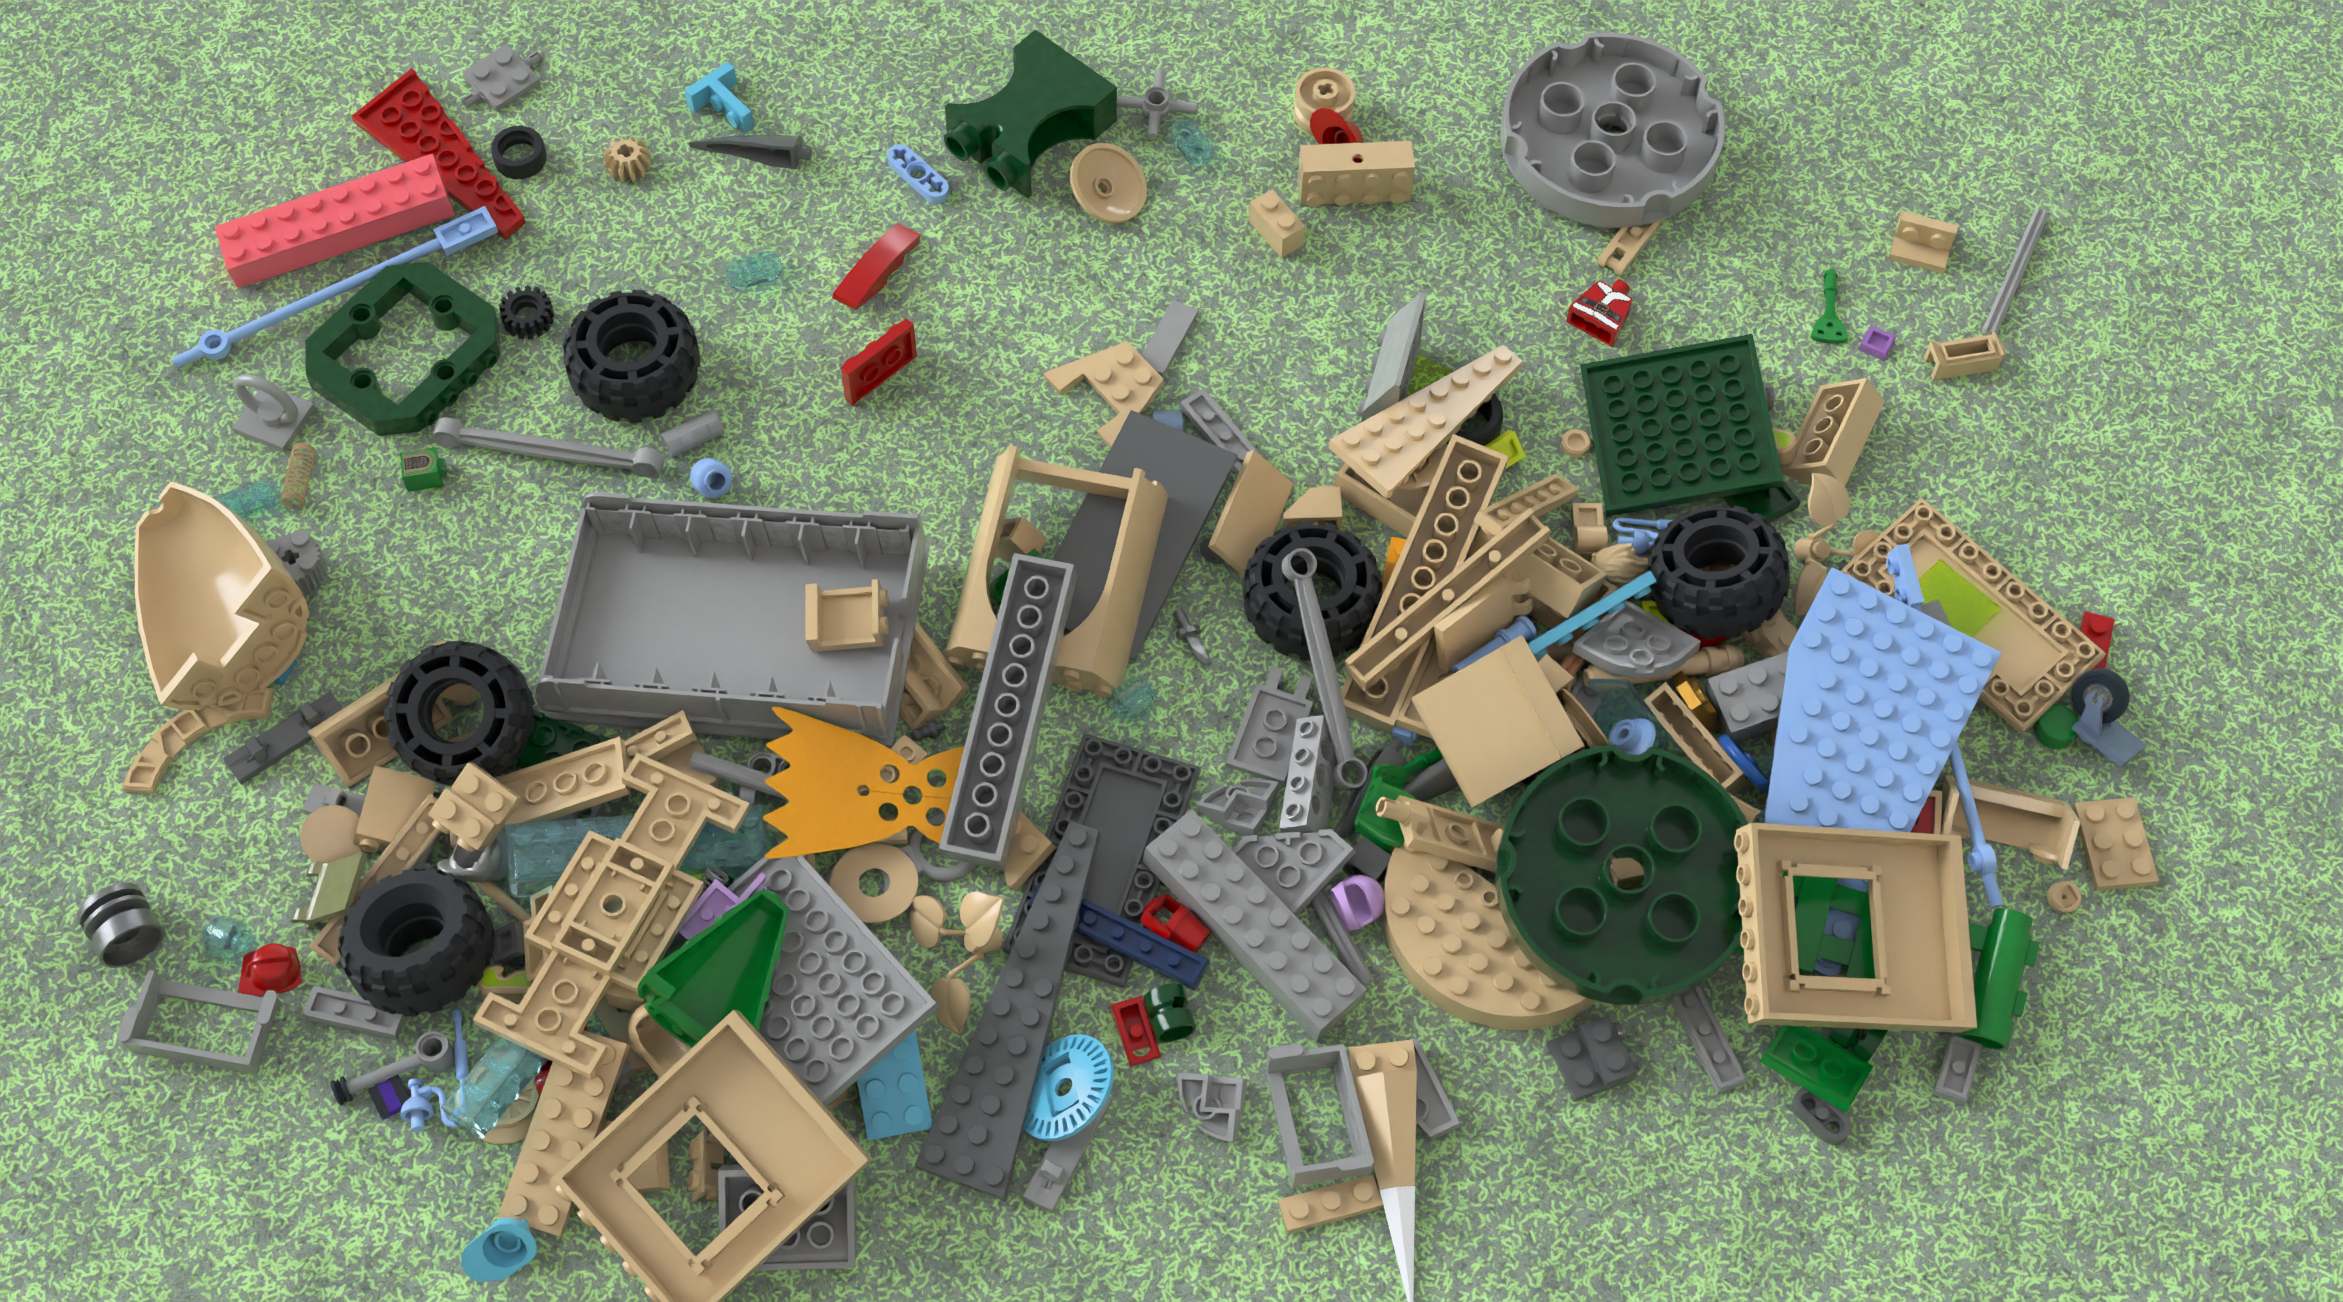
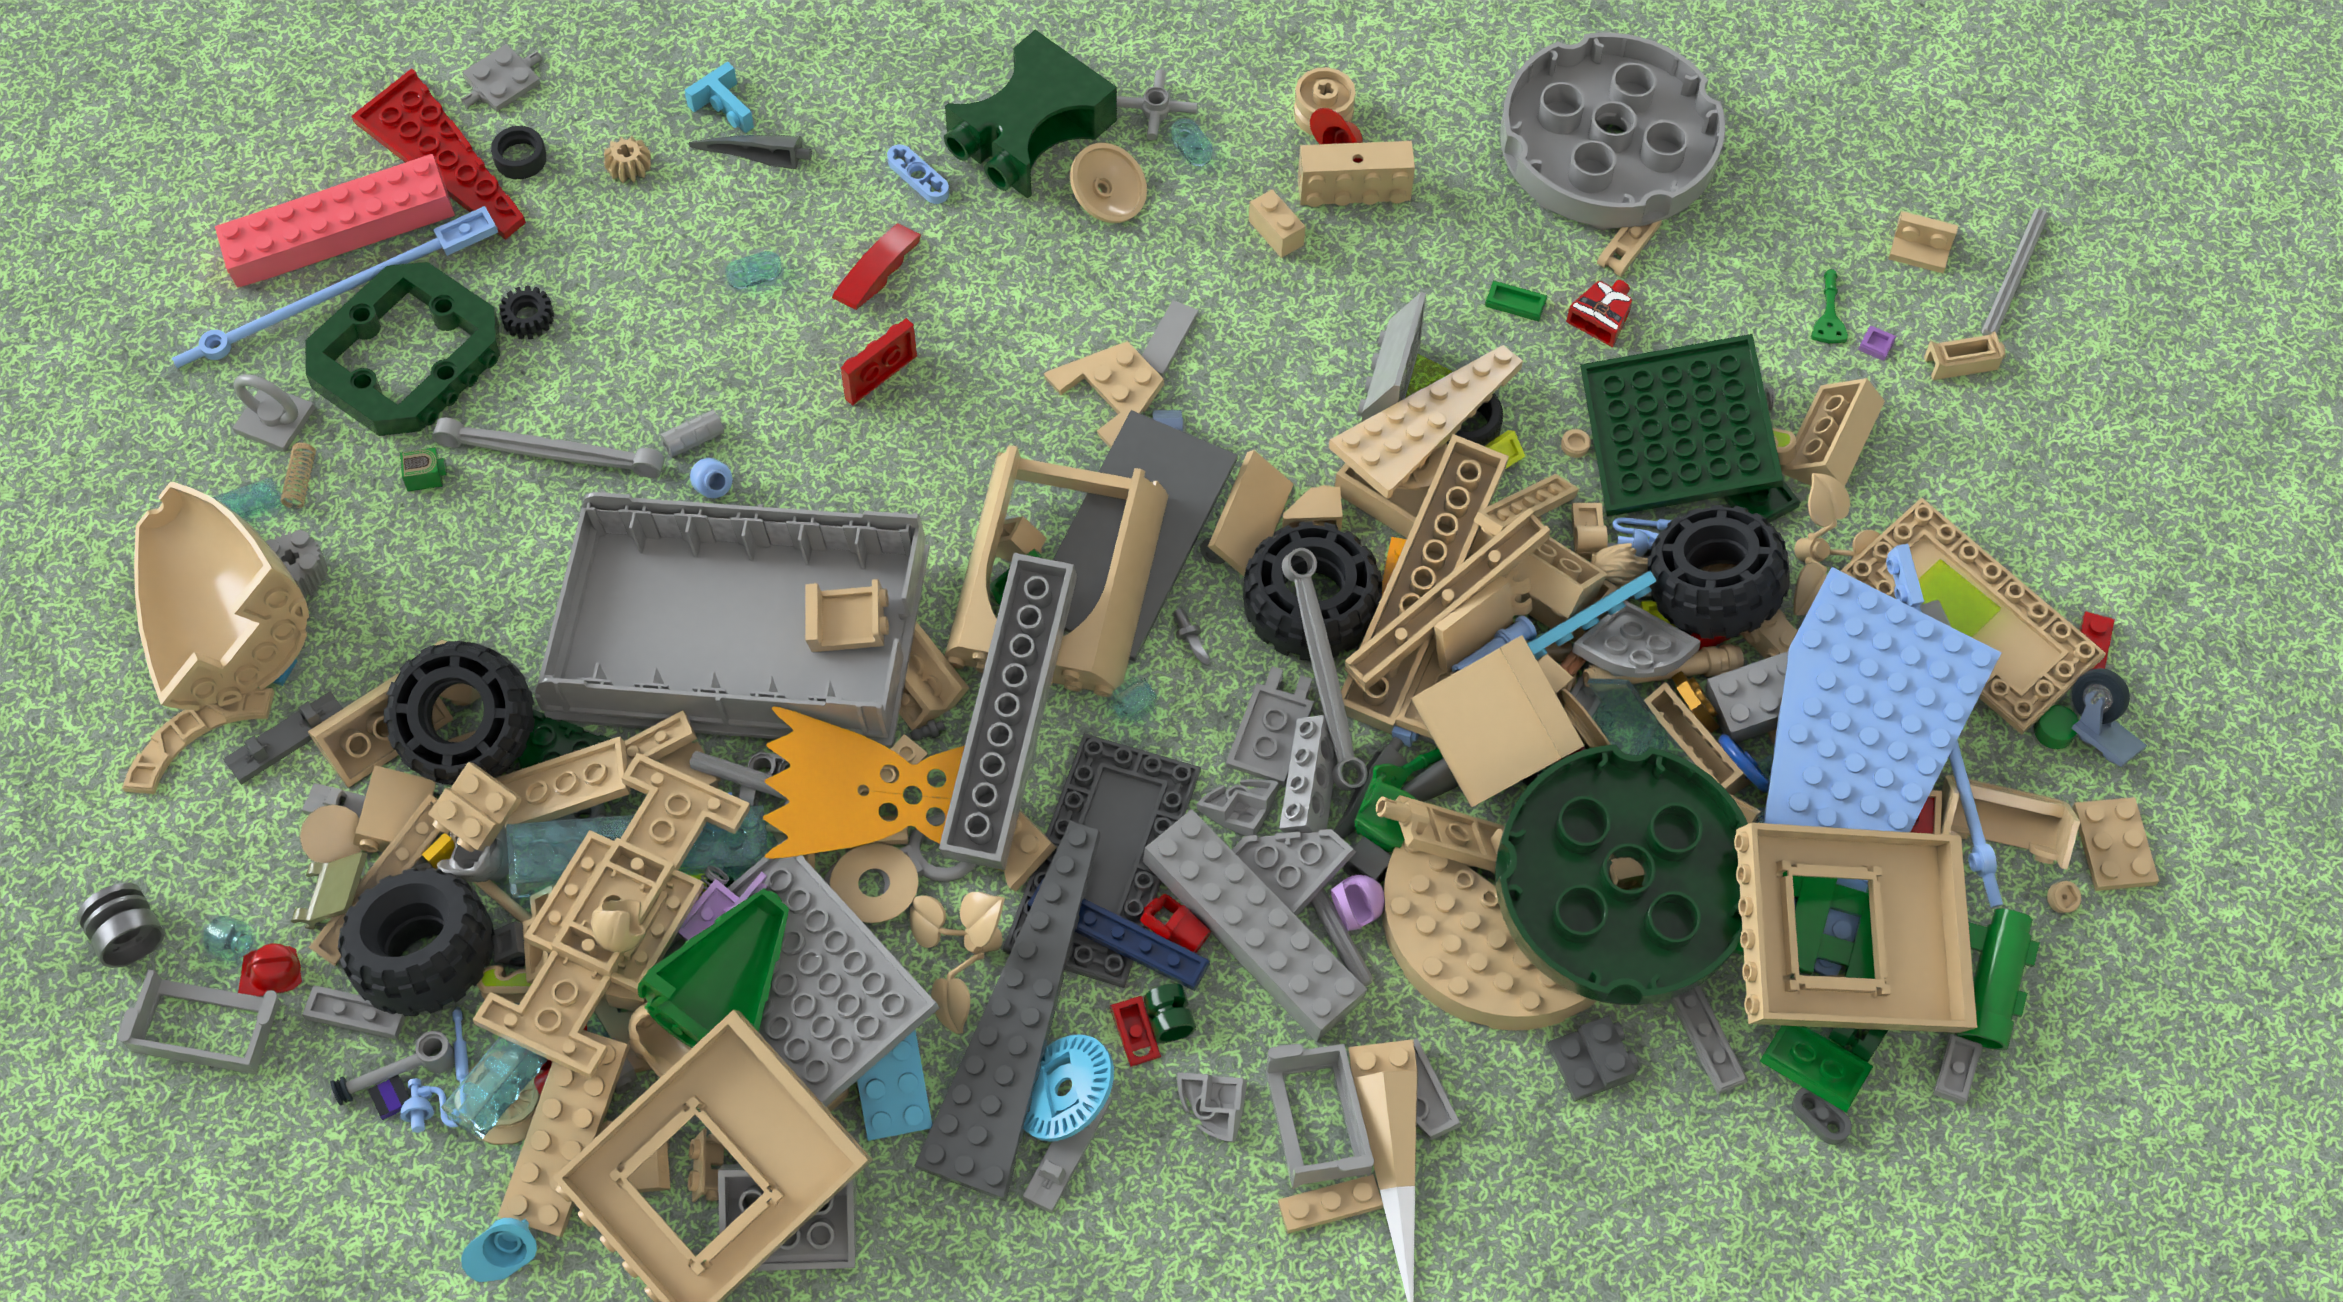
black tyre [563,289,700,423] -> none
light grey plate [1180,388,1261,475] -> none
light blue piece [1609,718,1656,755] -> none
none -> yellow tile [422,833,455,869]
none -> tan hair [591,899,646,952]
none -> green tile [1485,280,1547,322]

